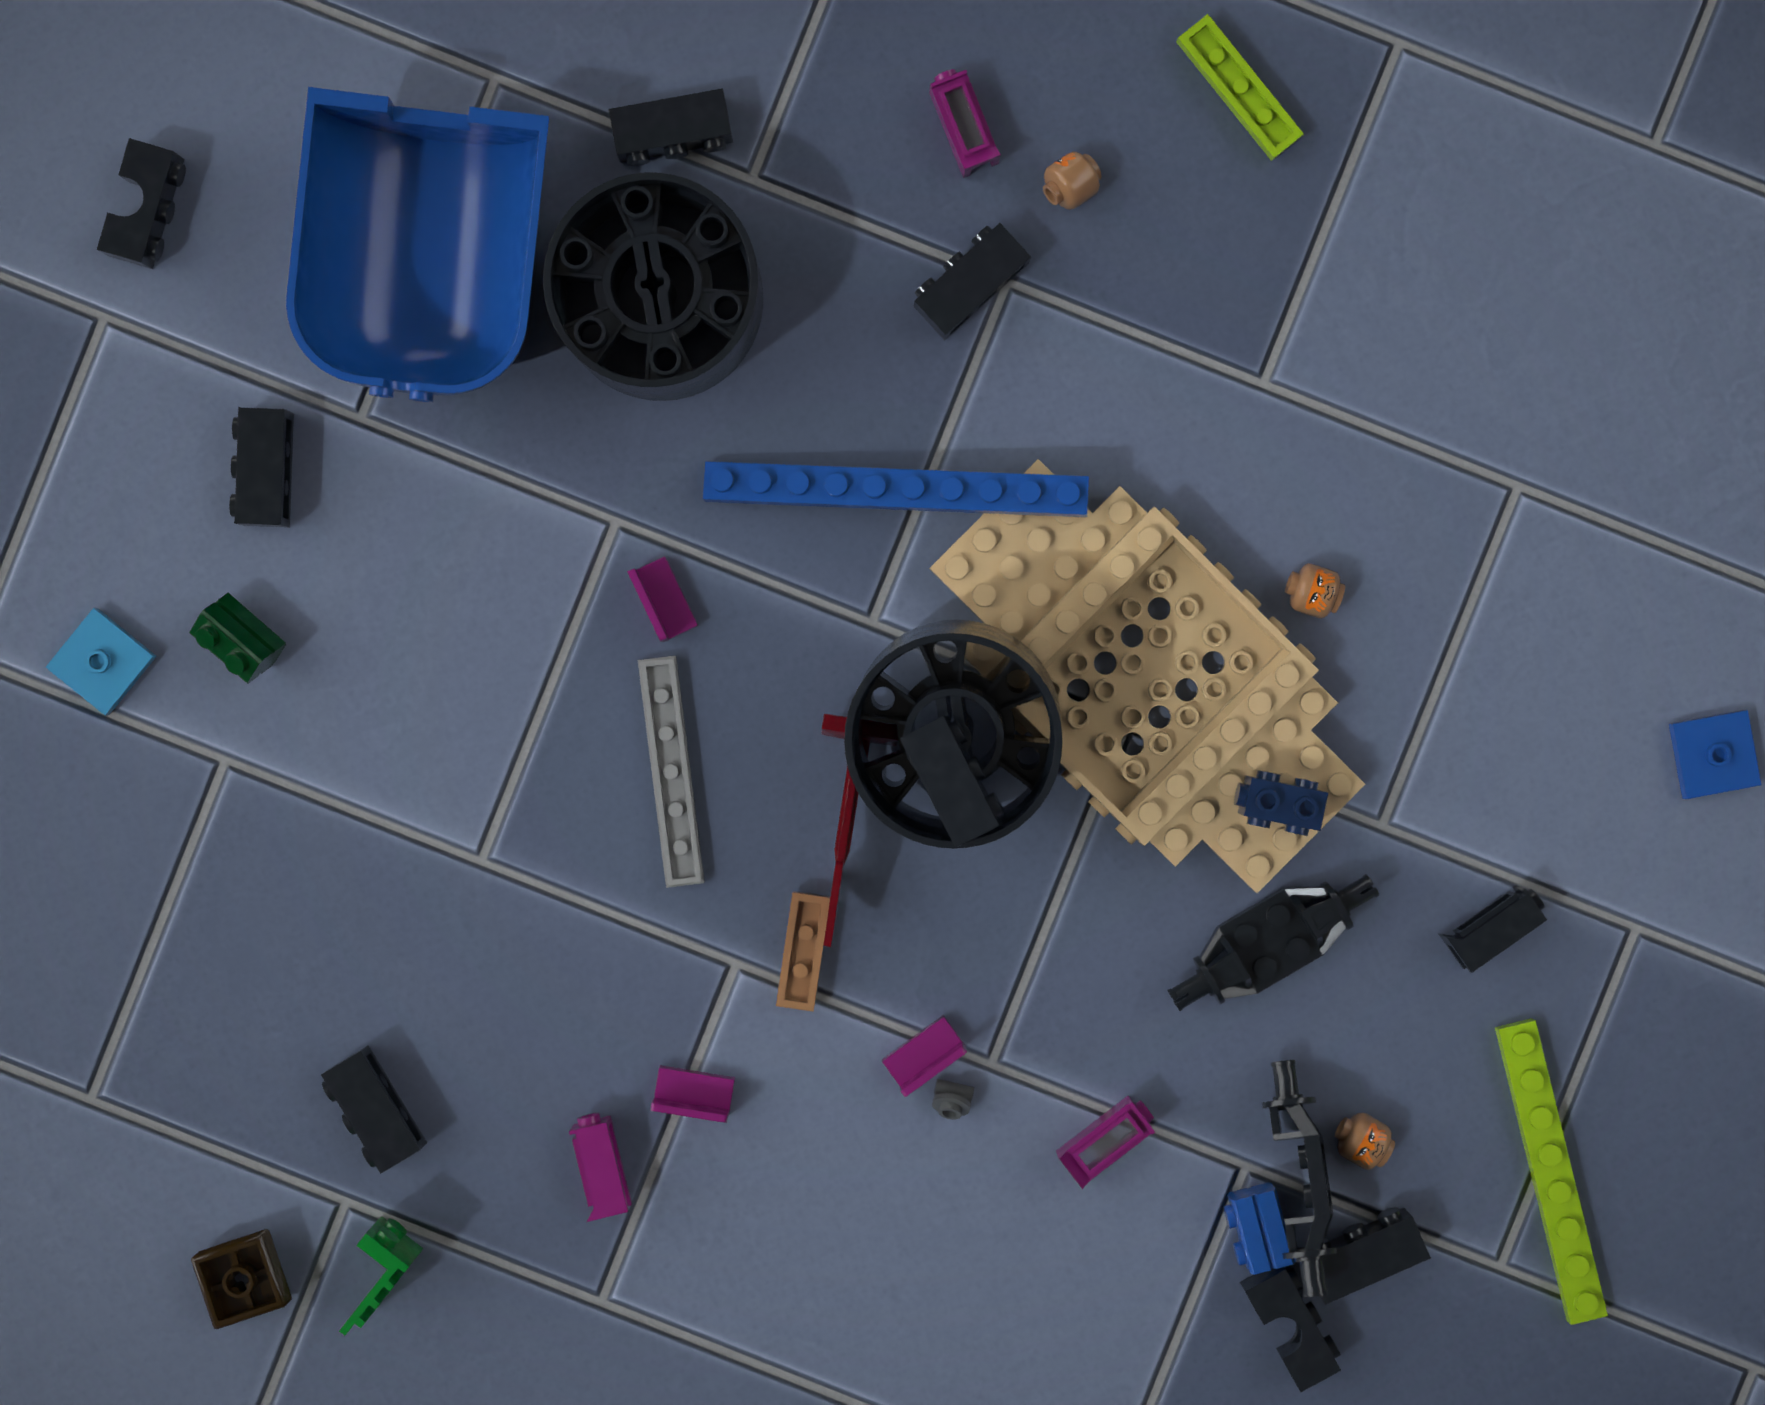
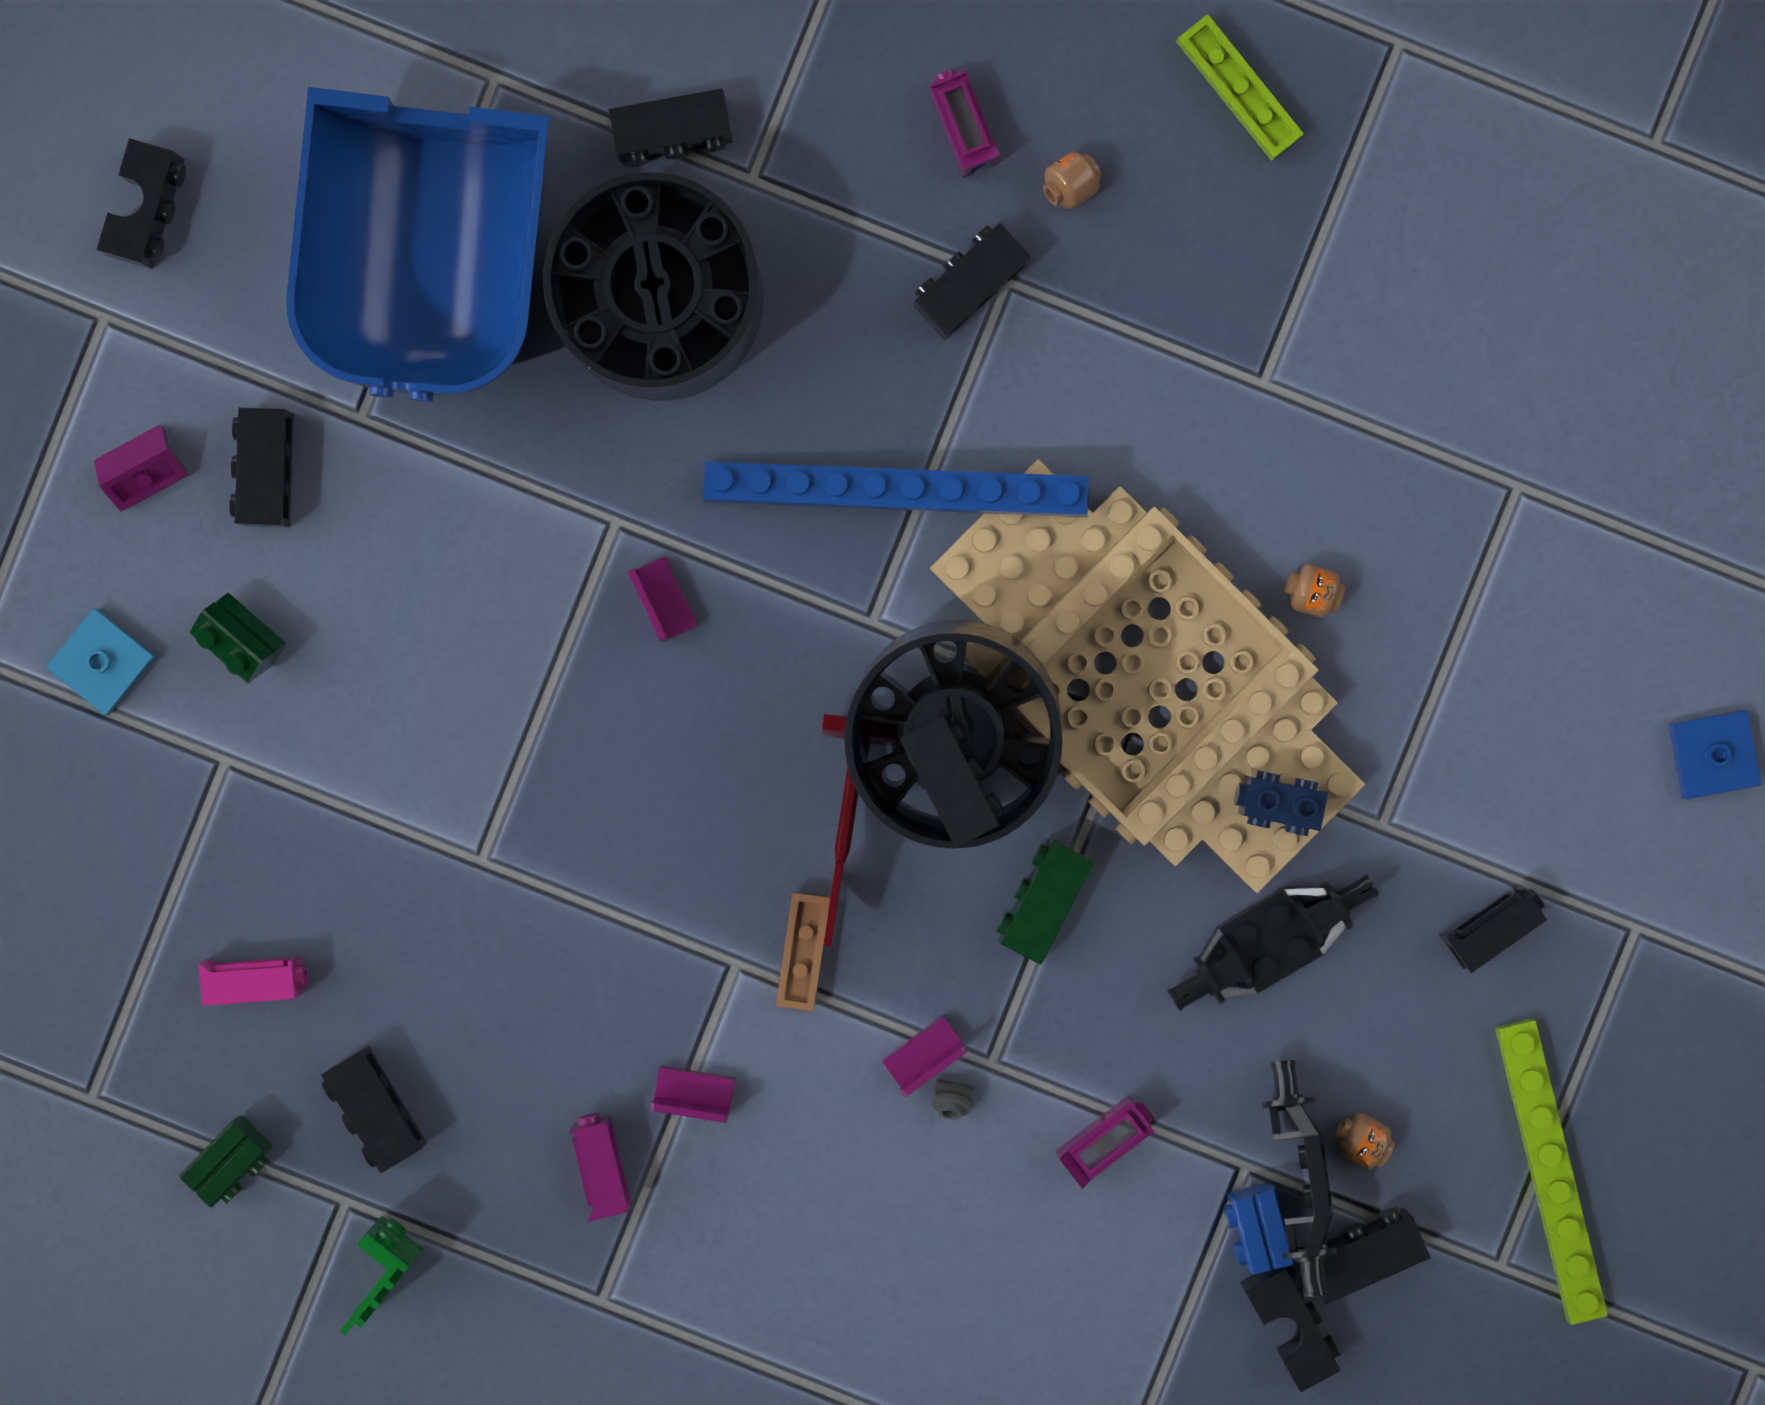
dark brown brick [191,1229,292,1329] -> none
light grey tile [638,656,705,888] -> none
none -> magenta panel [94,425,188,512]
none -> dark green brick [179,1115,273,1207]
none -> dark pink window [199,956,308,1006]
none -> dark green brick [996,839,1094,965]

